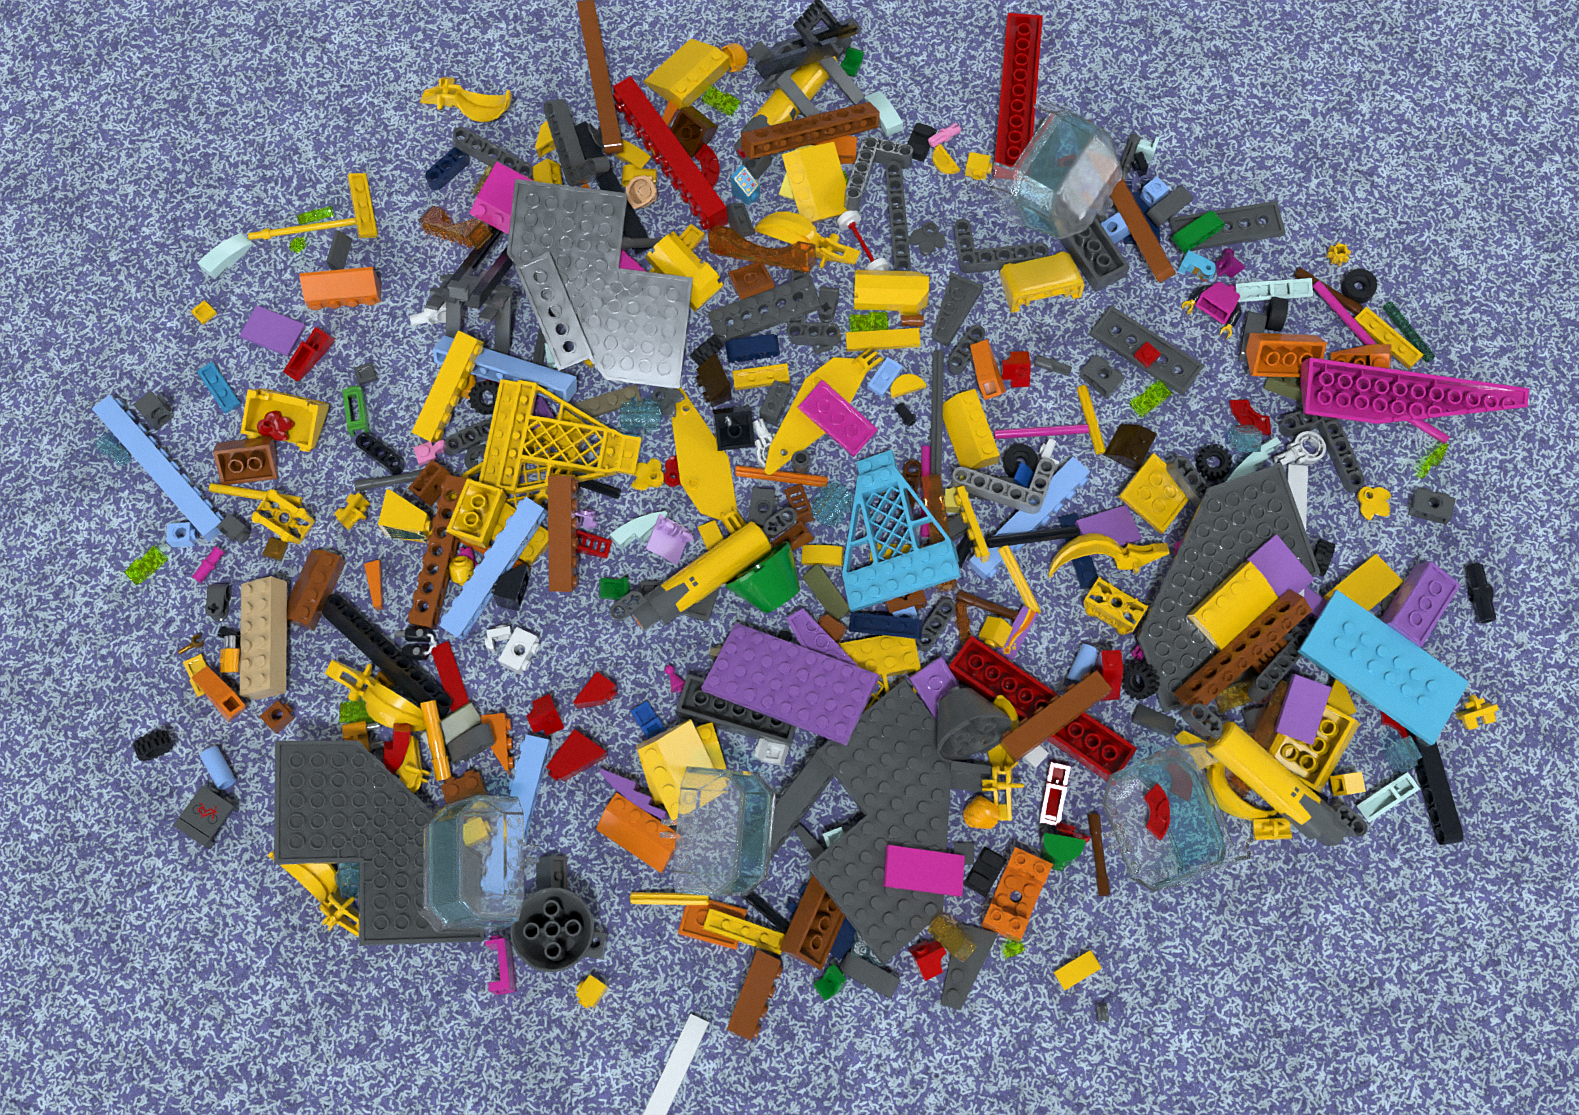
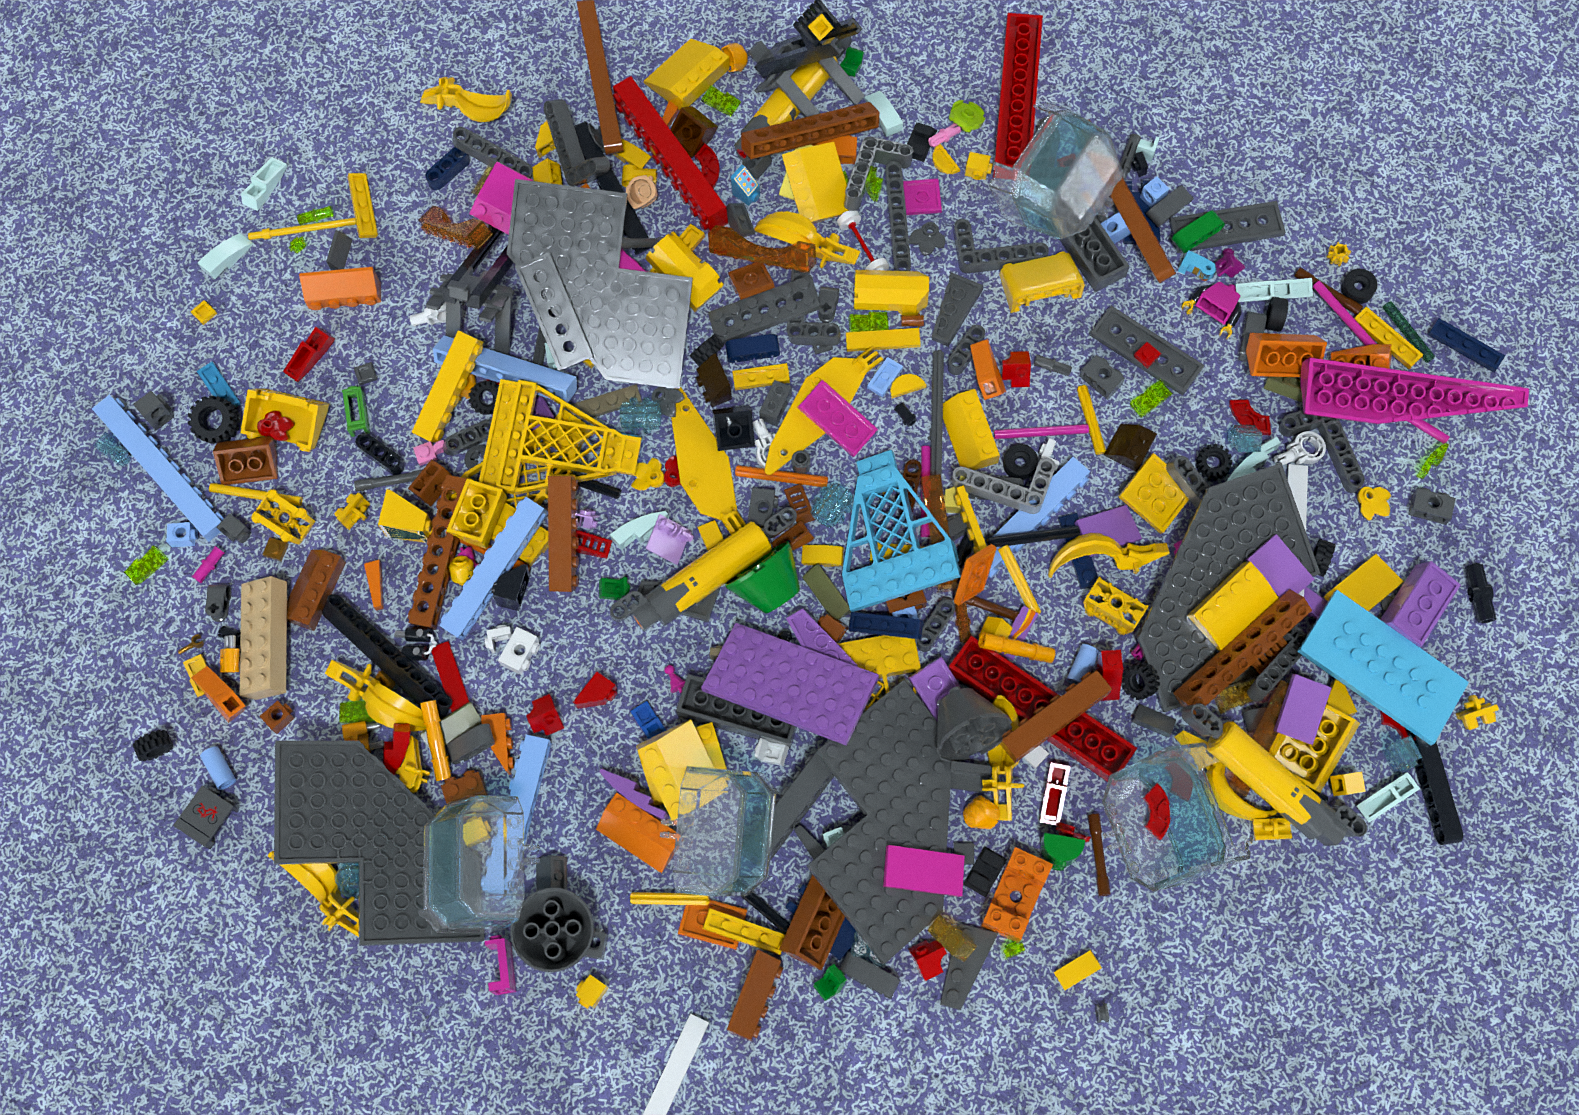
medium lavender tile [240,305,306,357] -> none
red slope [546,729,608,782] -> none
blue slope [1014,462,1038,489] -> none
none -> black tyre [188,396,241,444]
none -> light aqua slope [241,157,287,211]
none -> yellow slope [808,13,833,41]
none -> clear neon green slope [865,166,883,202]
none -> dark pink tile [903,178,942,215]
none -> lime plate [949,100,985,132]
none -> orange tile [954,544,996,606]
none -> light orange piece [978,632,1055,663]
none -> dark blue plate [1428,318,1506,373]

